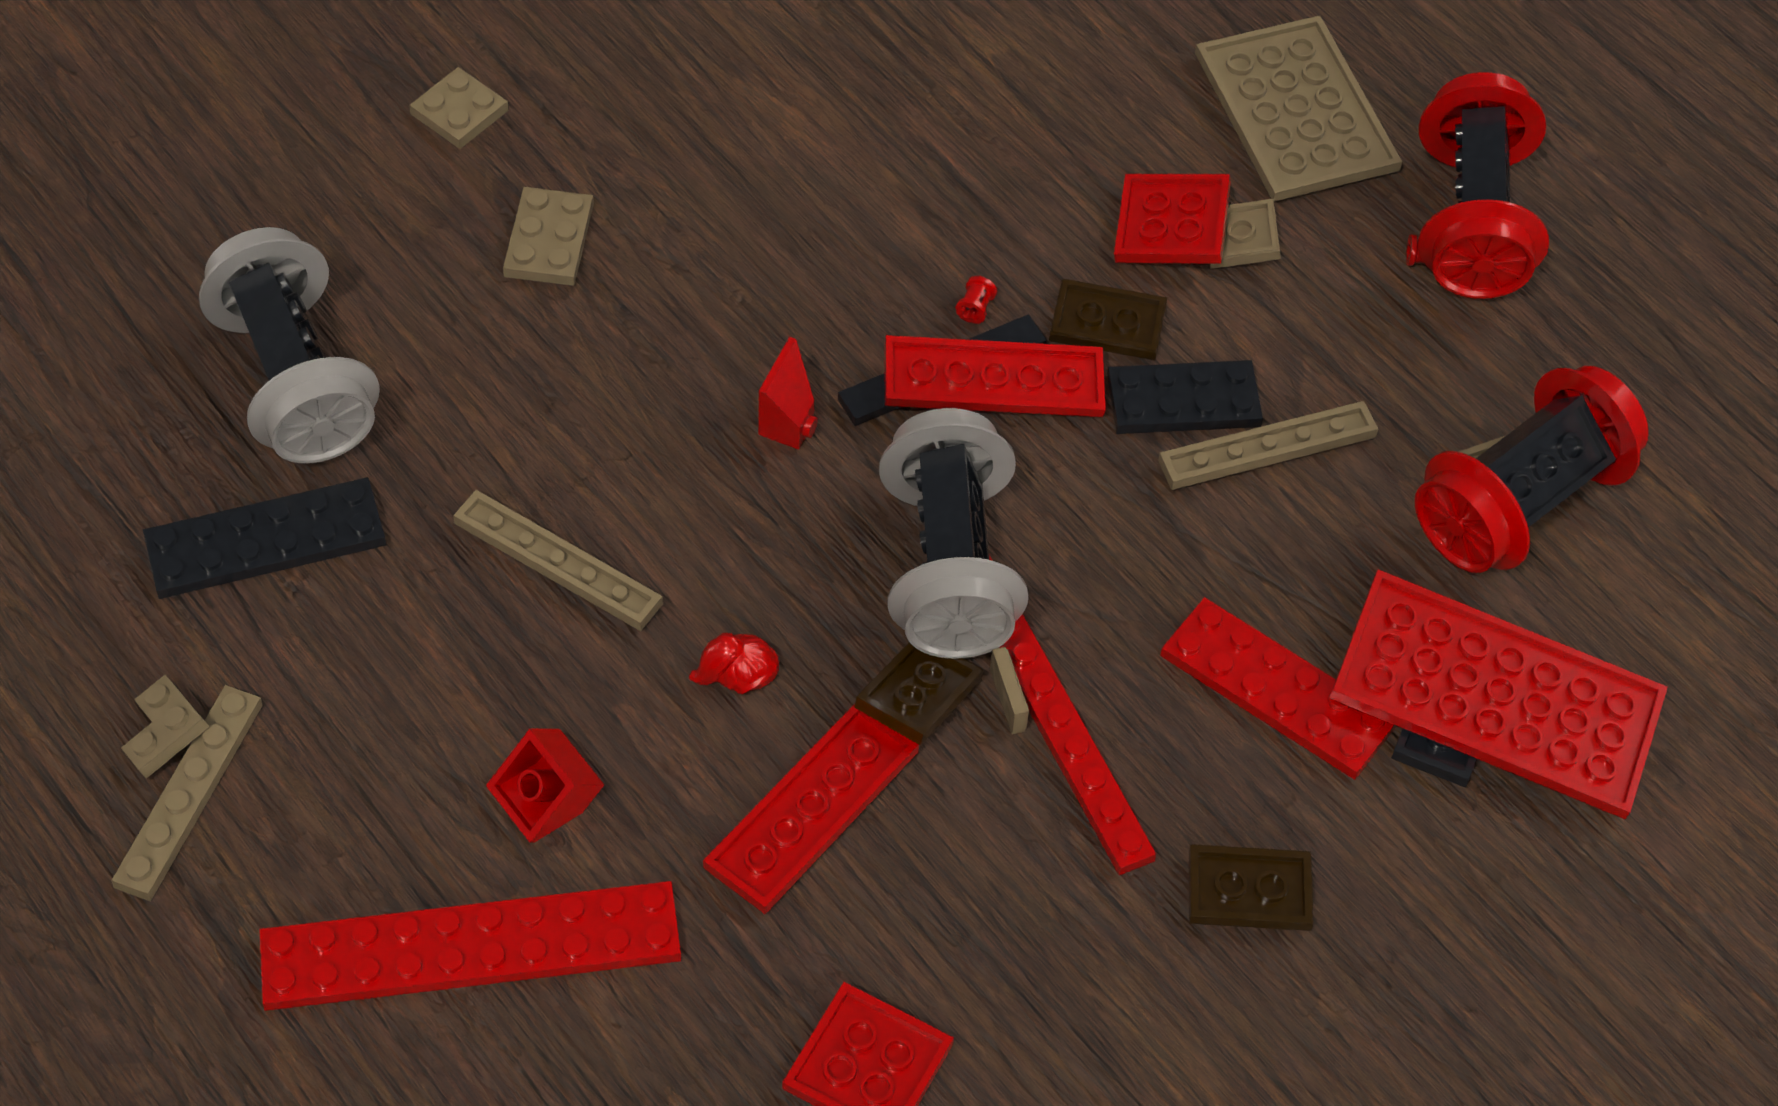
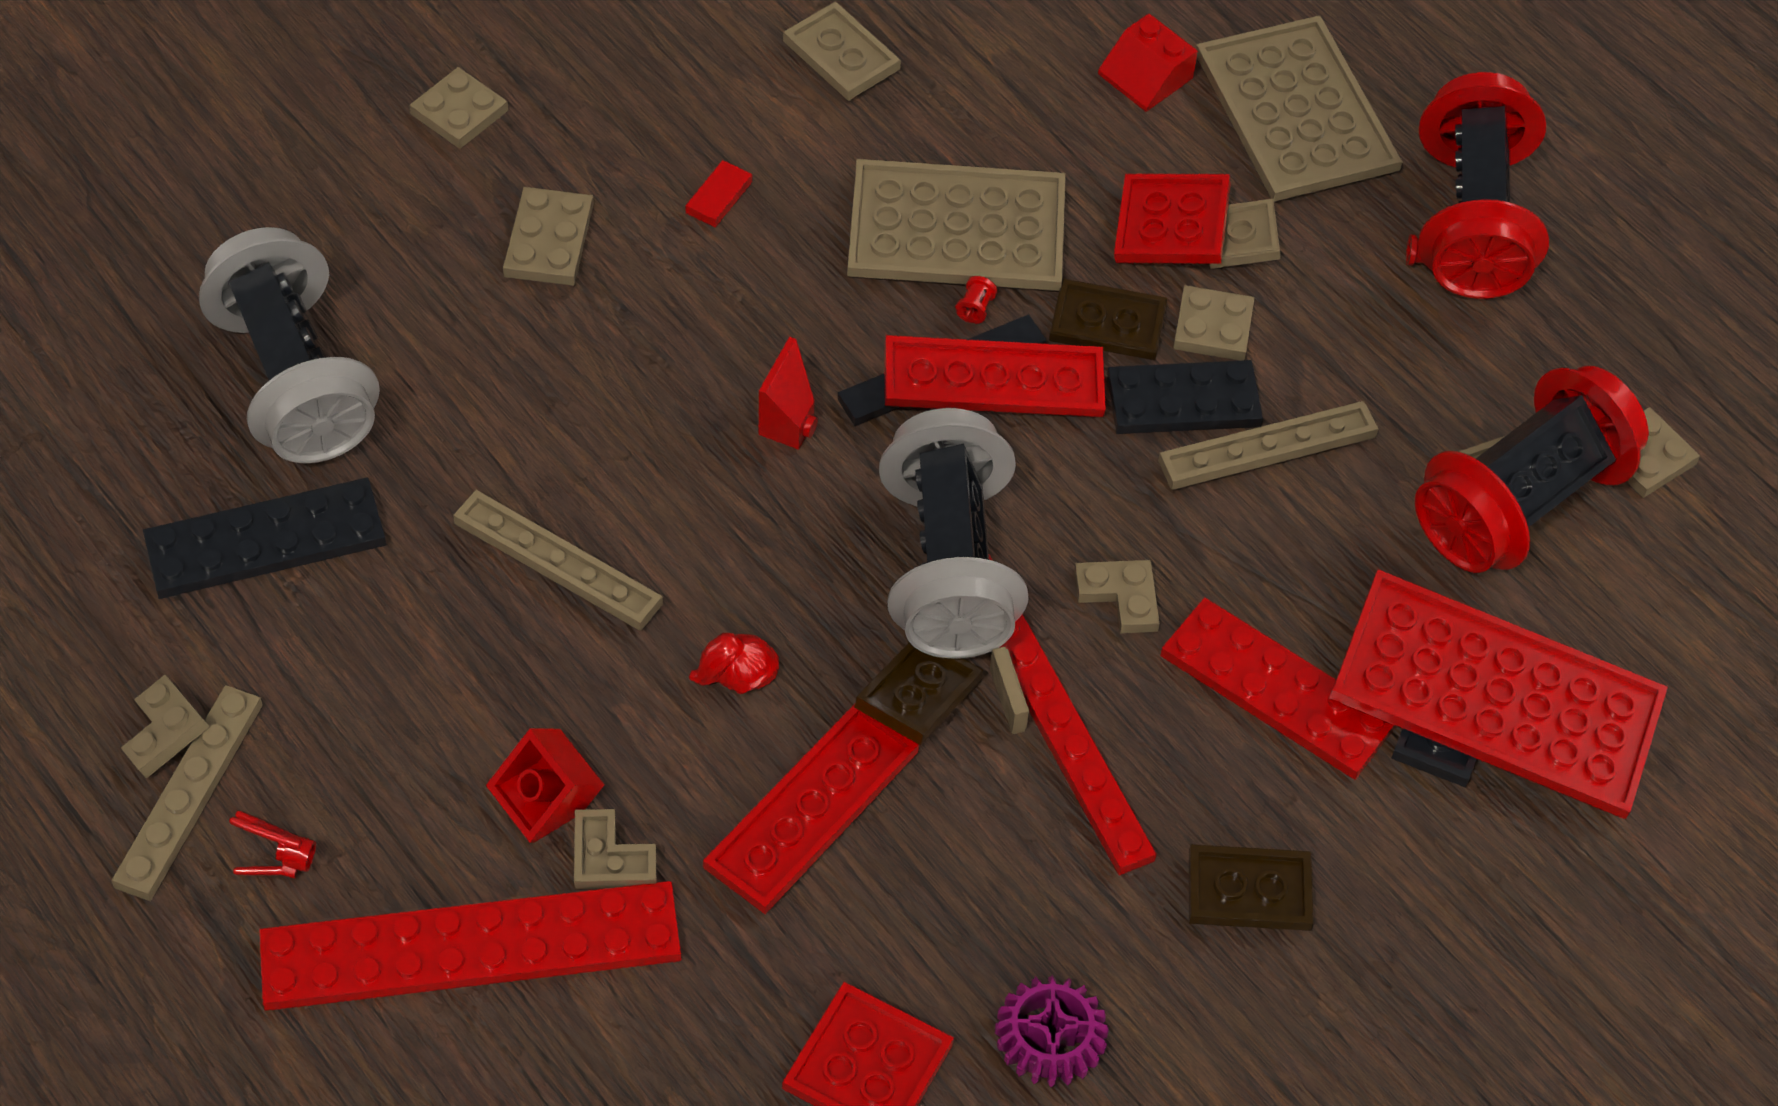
none -> red plant [229,811,316,879]
none -> dark tan plate [574,809,657,889]
none -> red tile [685,160,752,228]
none -> dark tan plate [783,1,901,101]
none -> dark tan plate [847,159,1066,291]
none -> magenta gear [995,974,1109,1088]
none -> dark tan plate [1074,560,1160,634]
none -> red slope [1098,13,1198,112]
none -> dark tan plate [1173,285,1255,361]
none -> dark tan plate [1626,407,1700,498]

